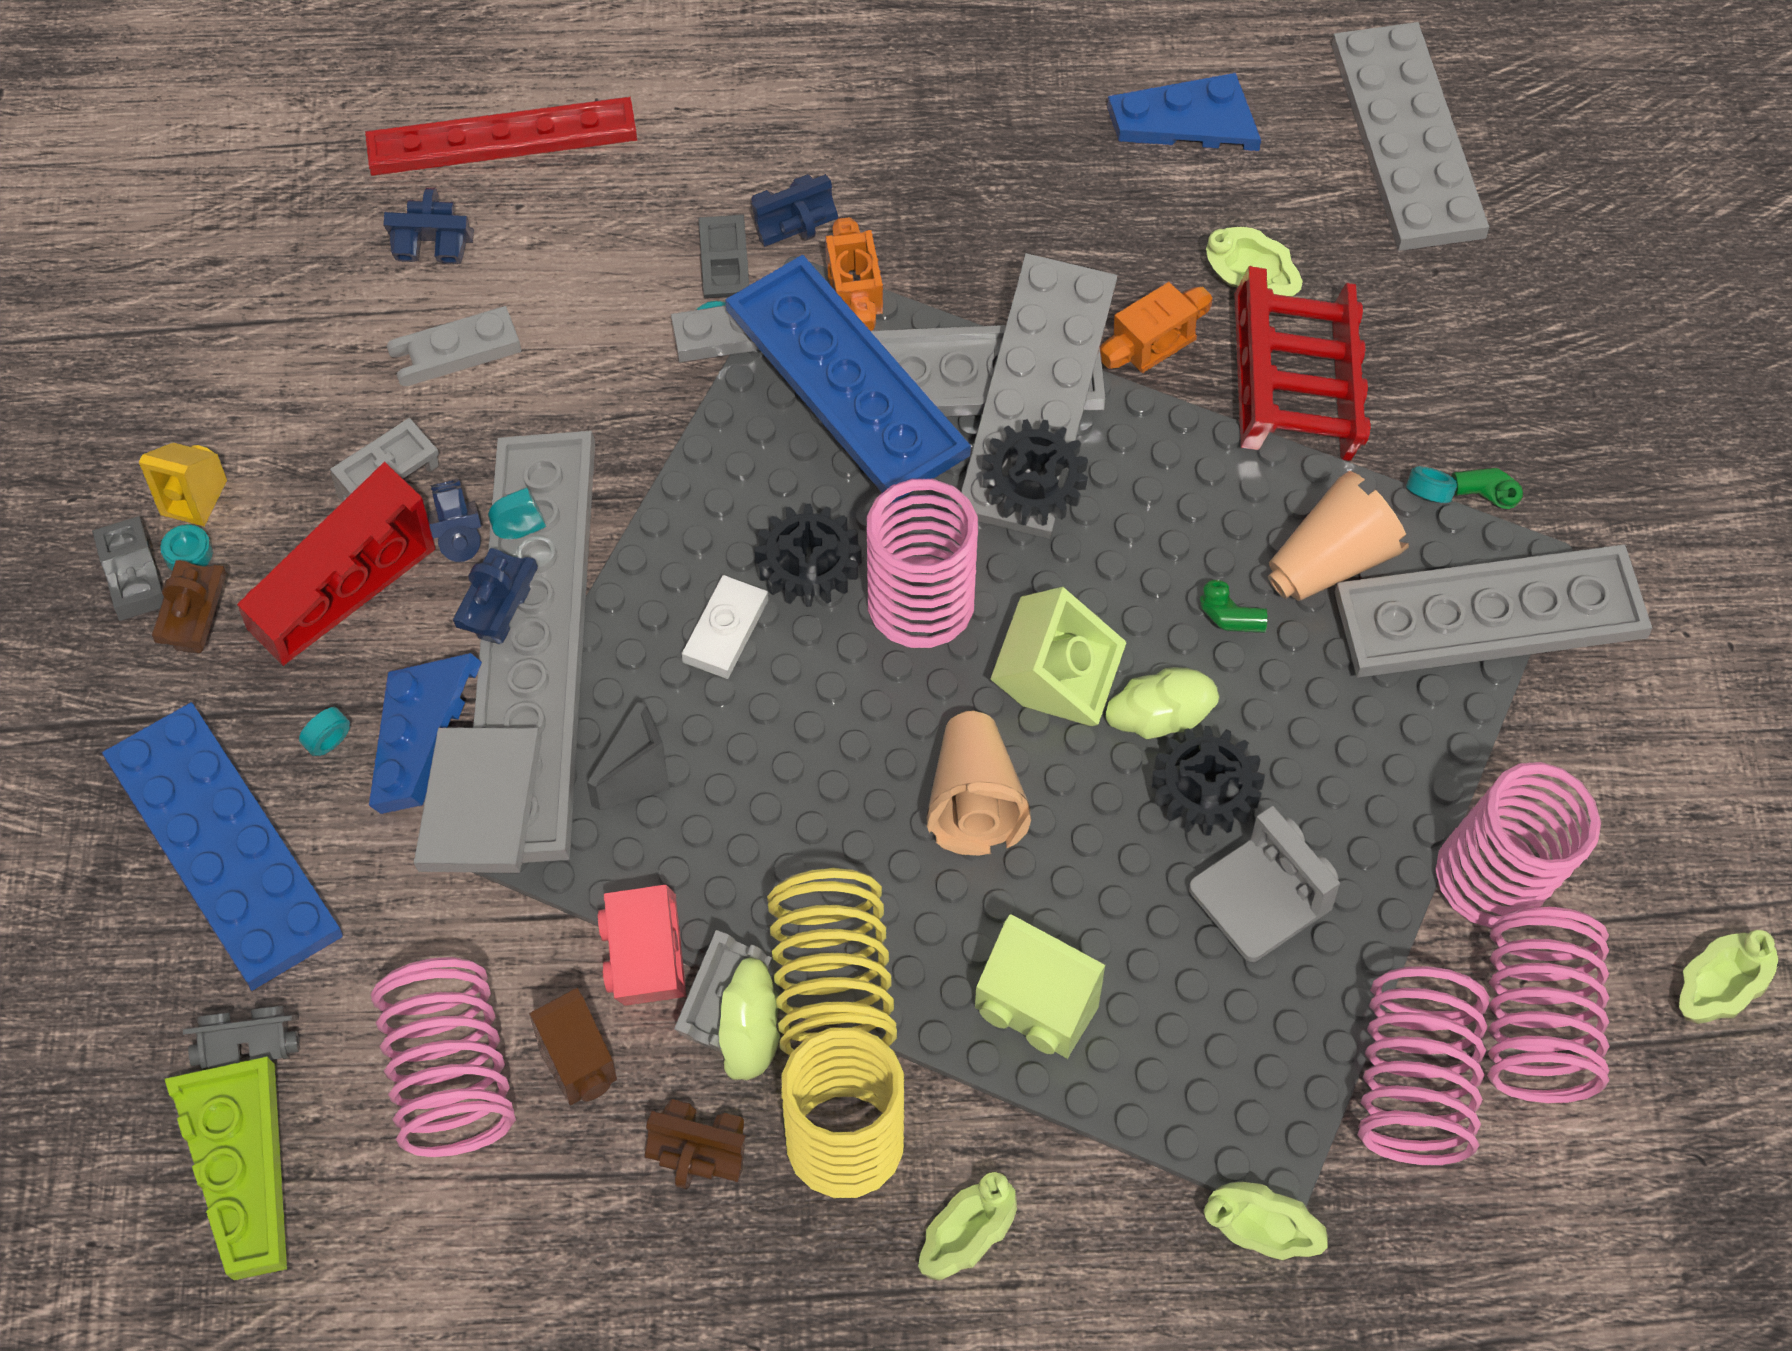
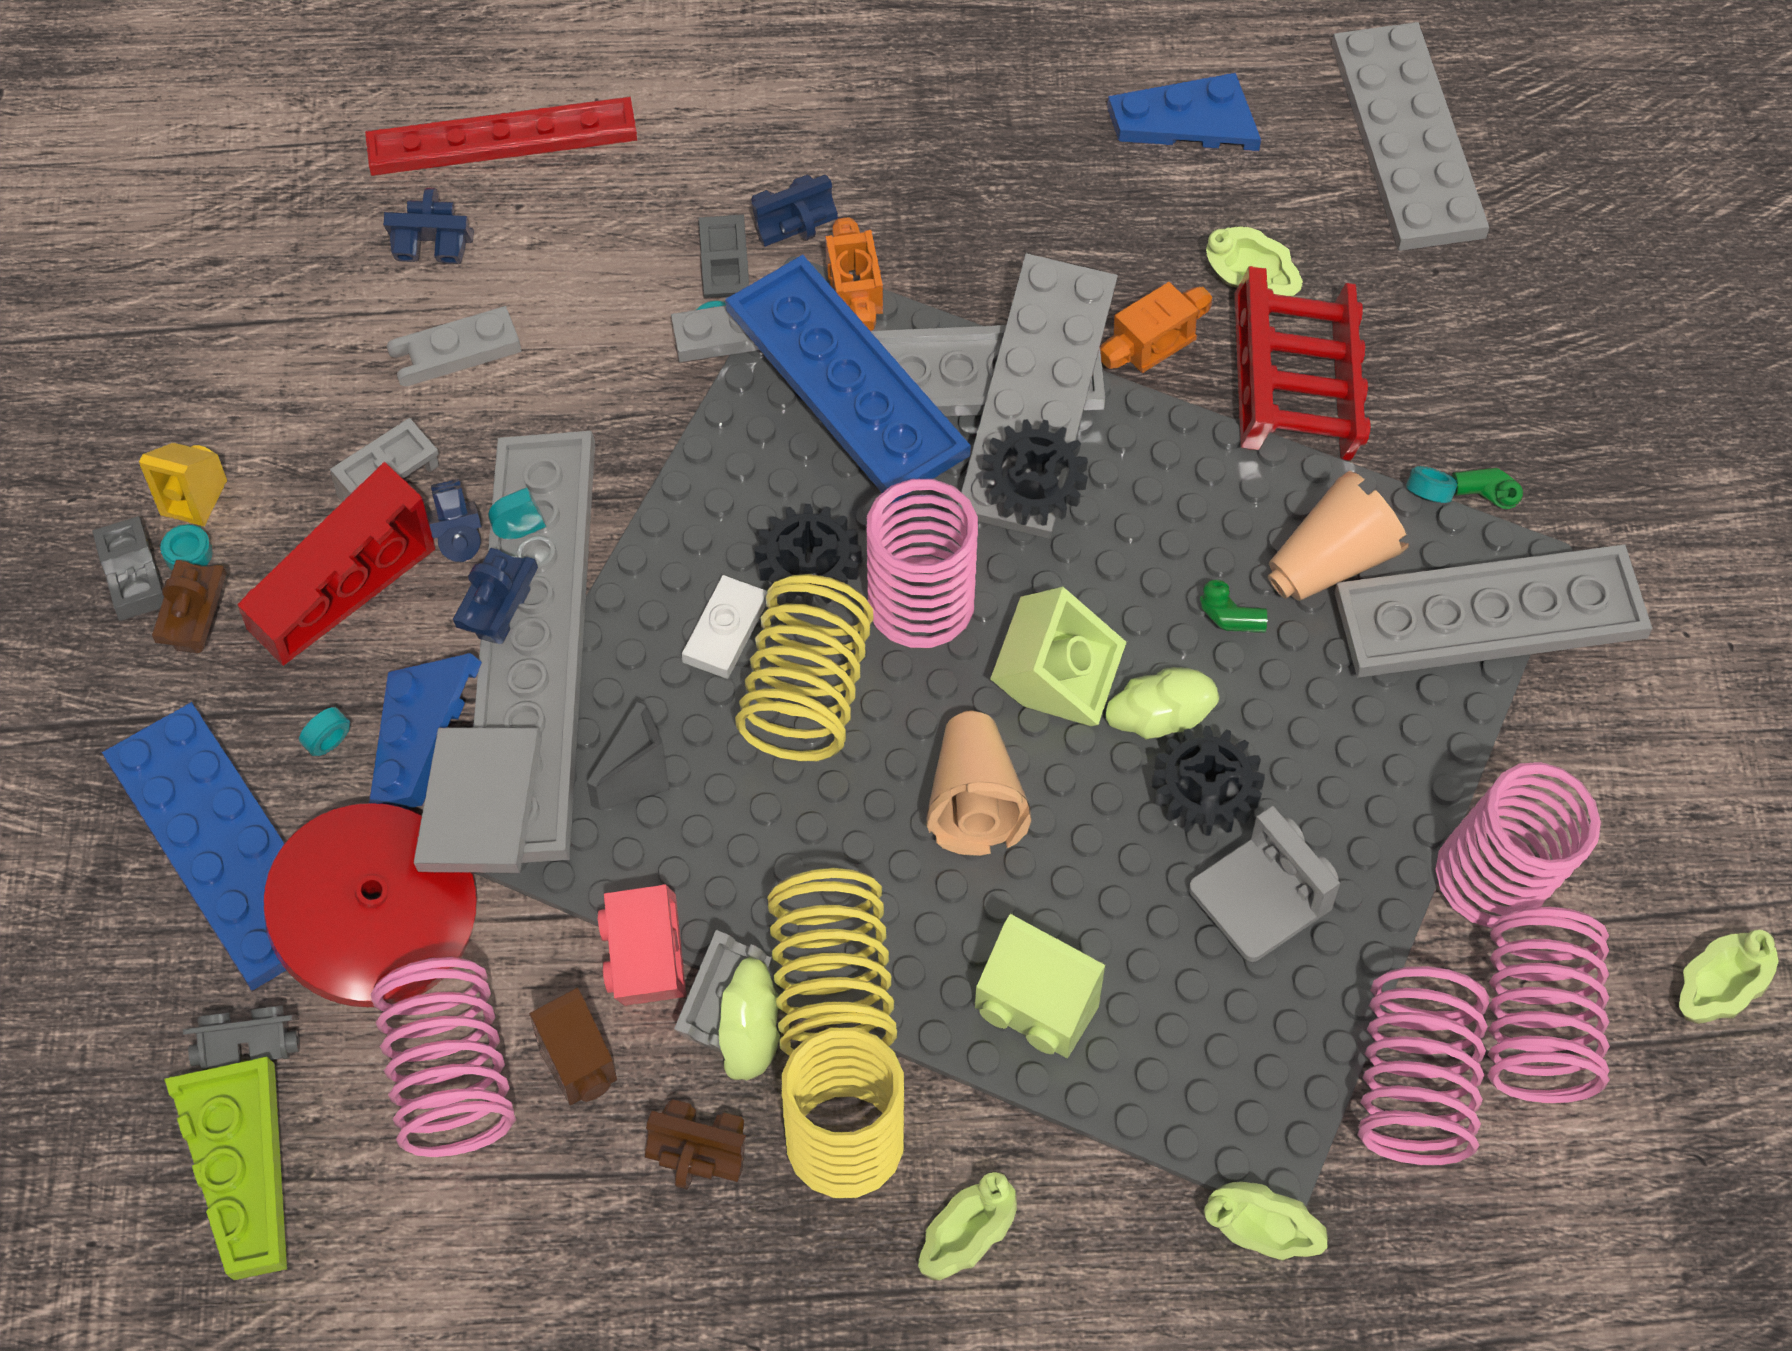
none -> red dish [264,803,477,1008]
none -> light yellow piece [735,574,873,761]

